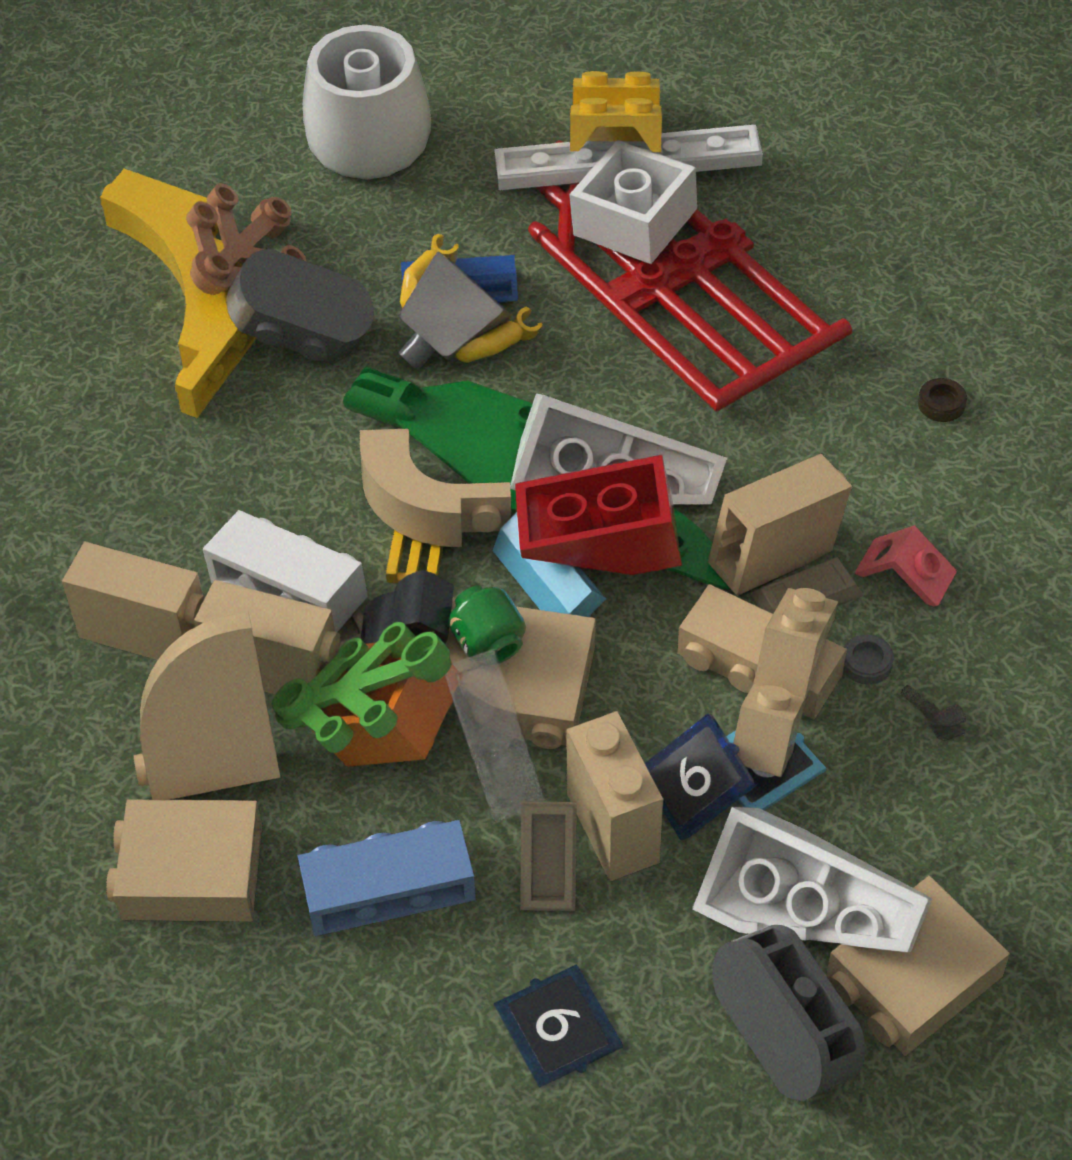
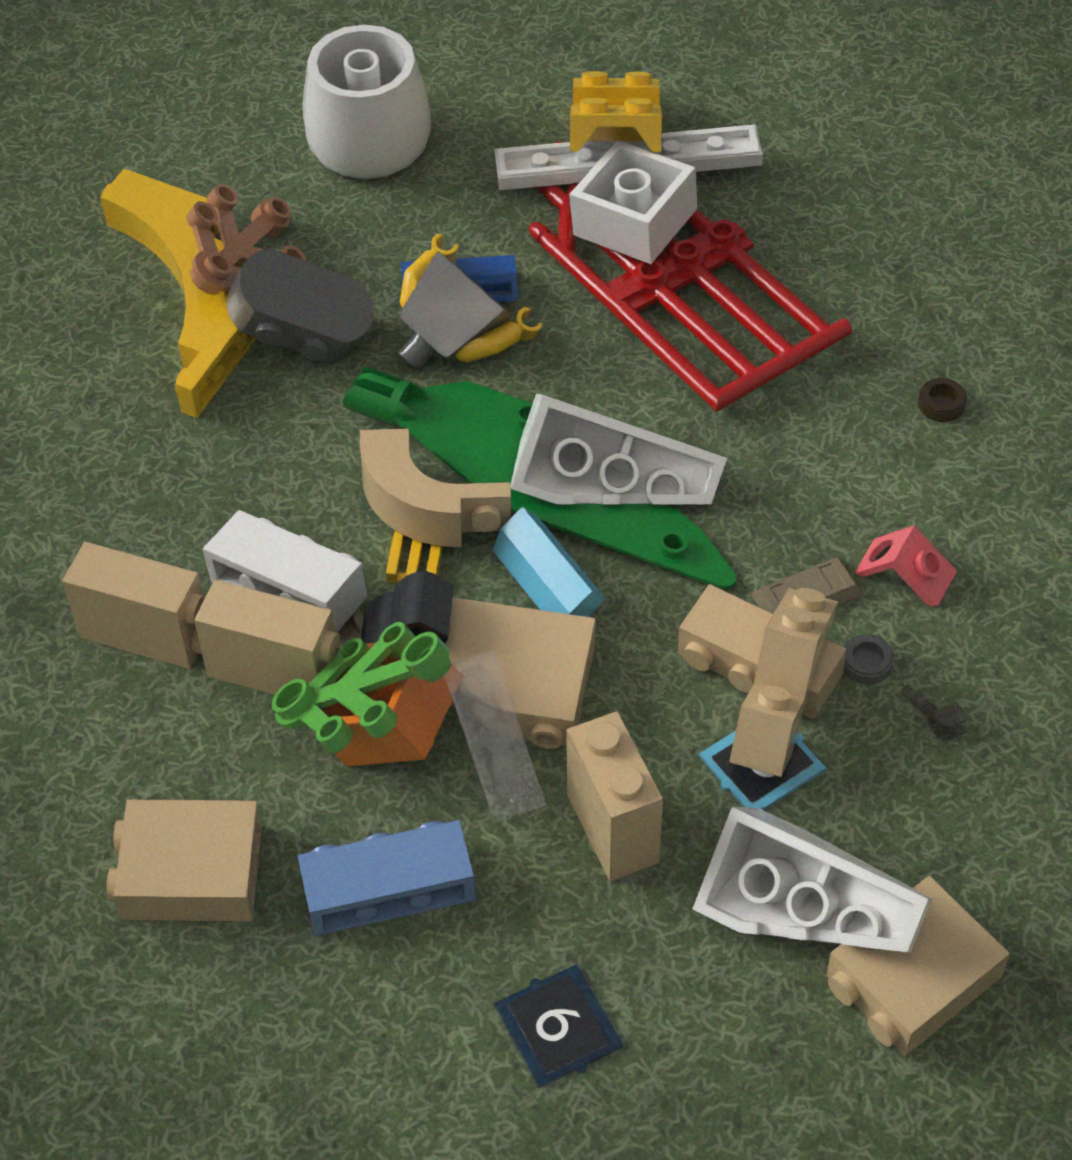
tan brick [134,611,281,800] -> none
green head [448,585,526,666] -> none
red slope [515,455,682,575] -> none
dark tan tile [520,801,577,911] -> none
piece [645,713,757,840] -> none
tan brick [708,454,852,596] -> none
dark grey brick [712,925,865,1101] -> none

